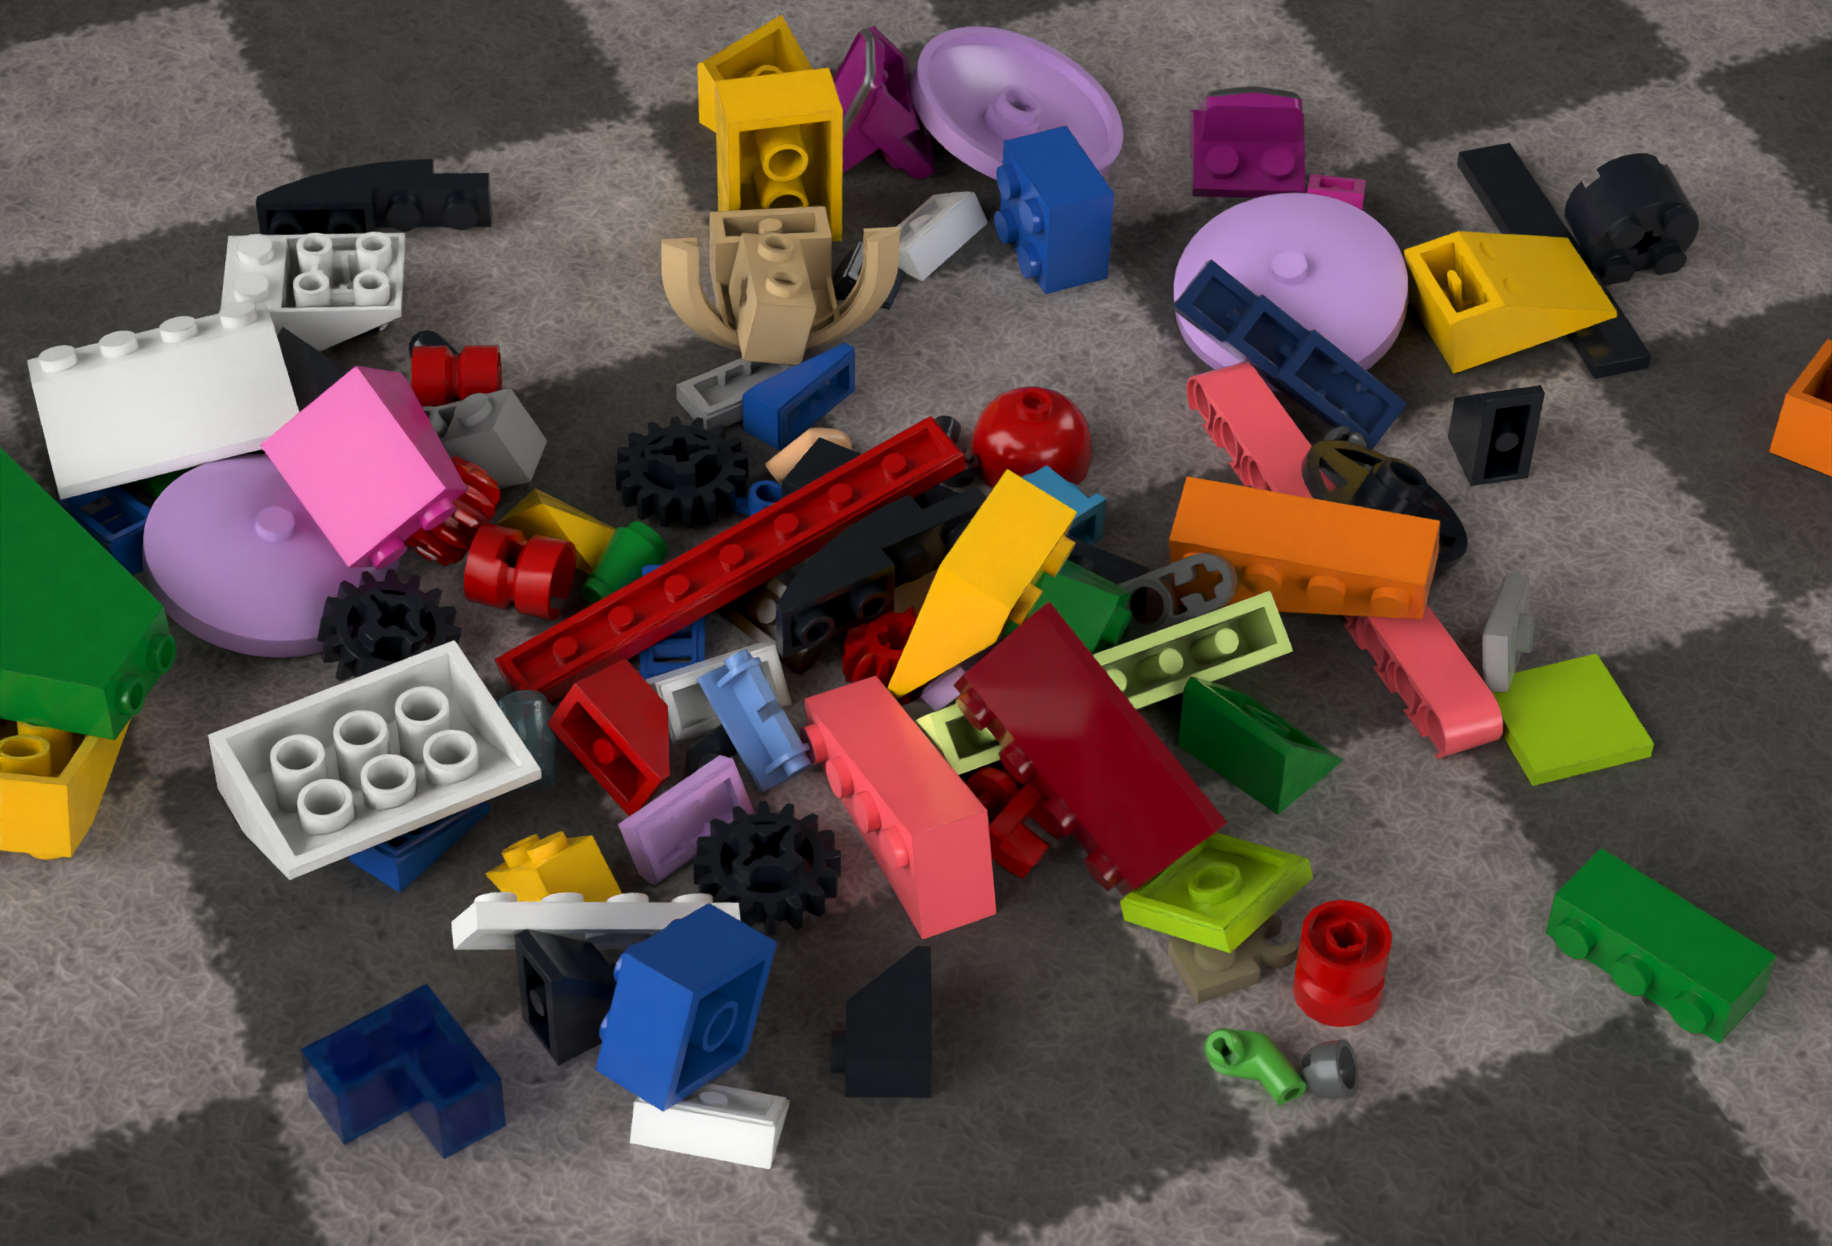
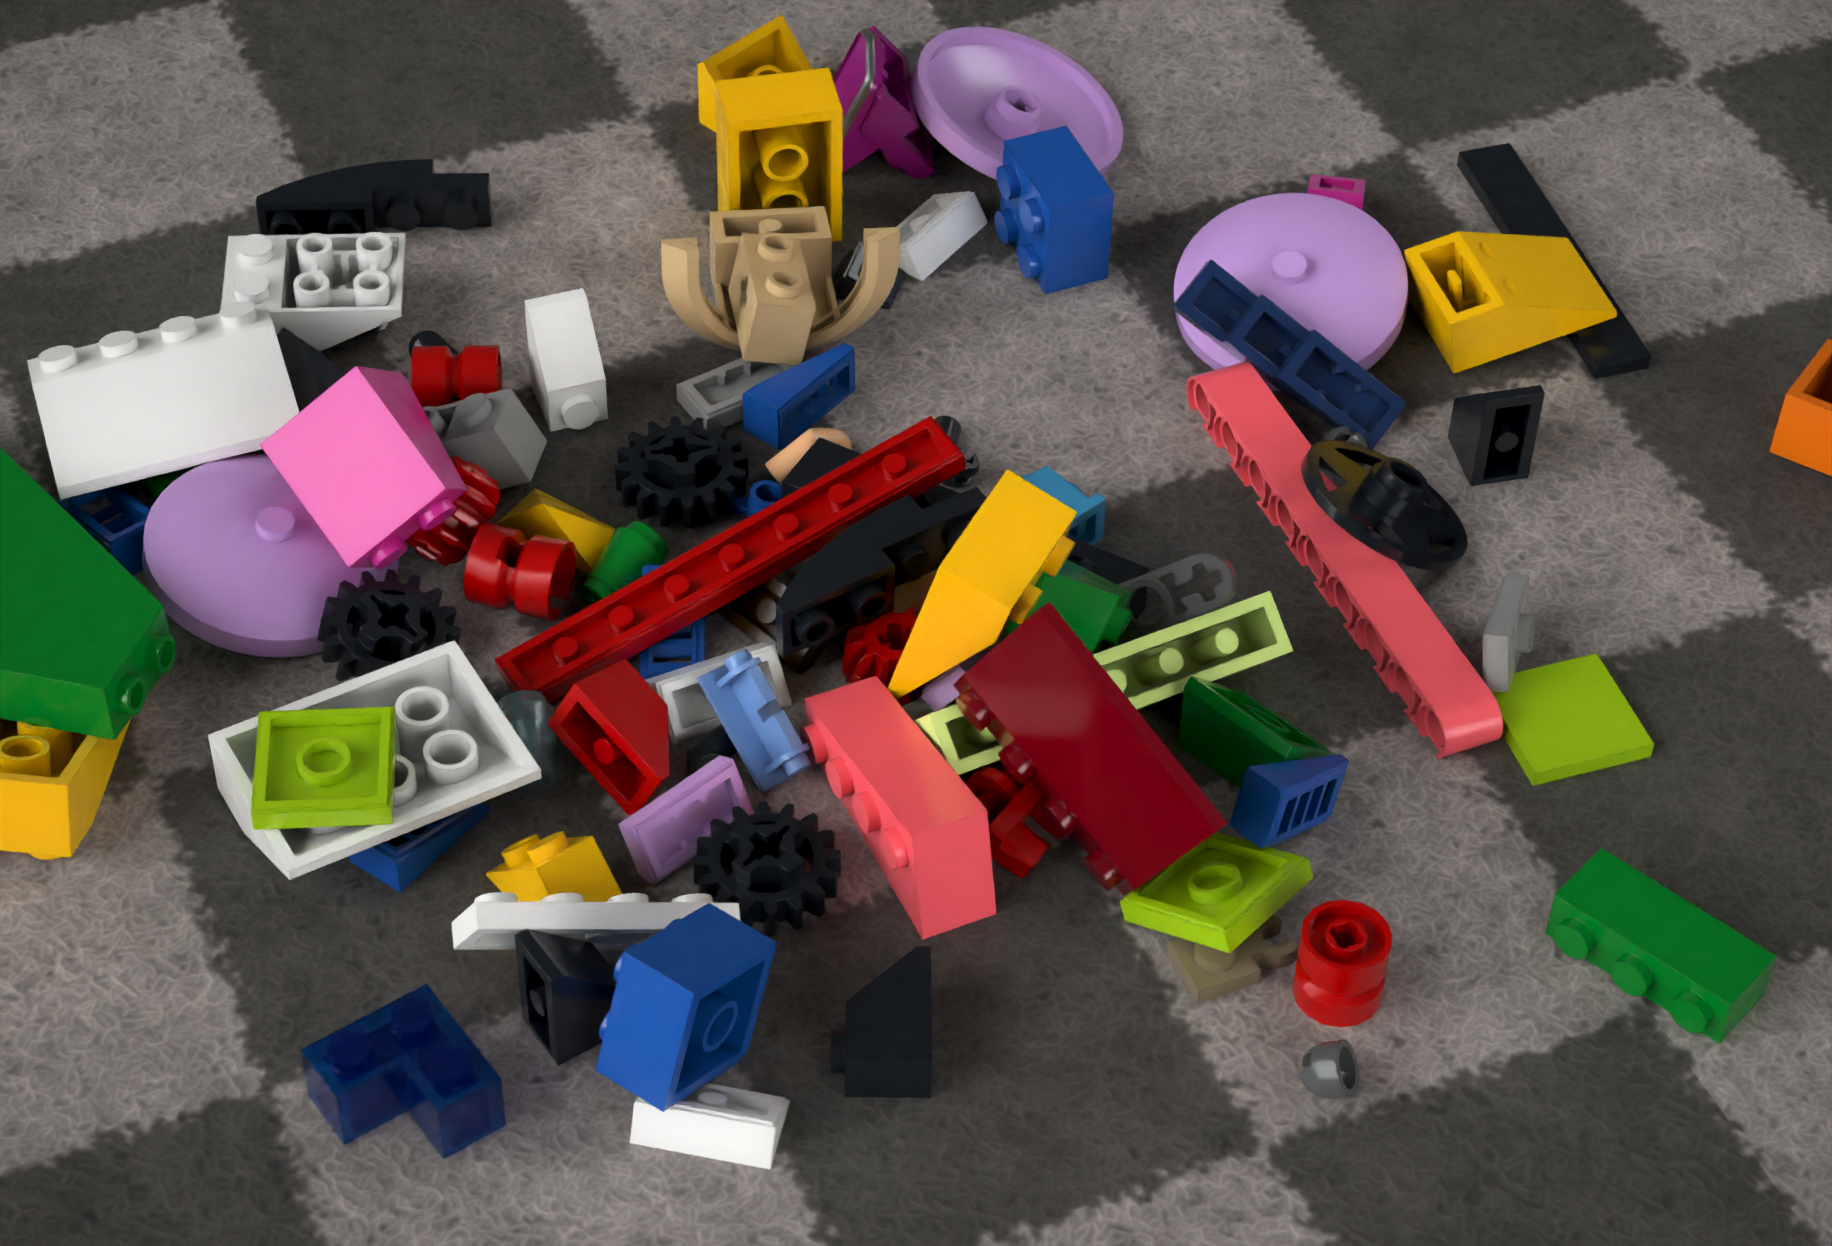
red cylinder [971,387,1092,489] -> none
orange wedge [1169,476,1440,619] -> none
magenta piece [1190,86,1306,198] -> none
bright green arm [1204,1028,1307,1106] -> none
black brick [1565,153,1699,286] -> none
none -> lime tile [251,706,397,830]
none -> white slope [524,288,608,432]
none -> blue slope [1229,754,1349,848]

